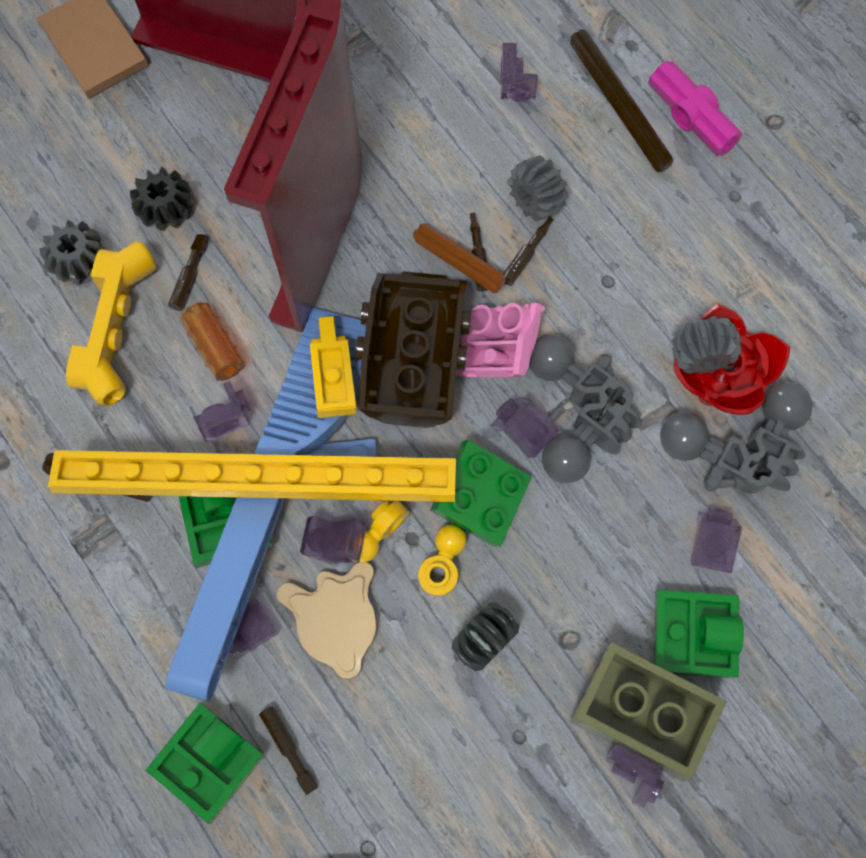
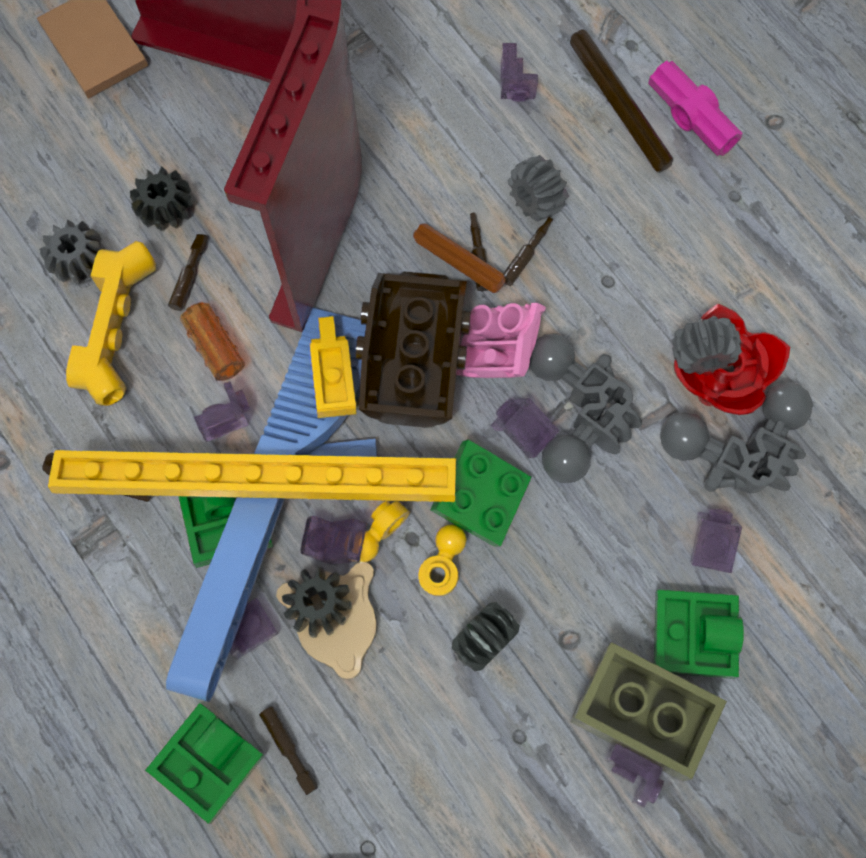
none -> pearl dark grey gear [282,567,352,638]

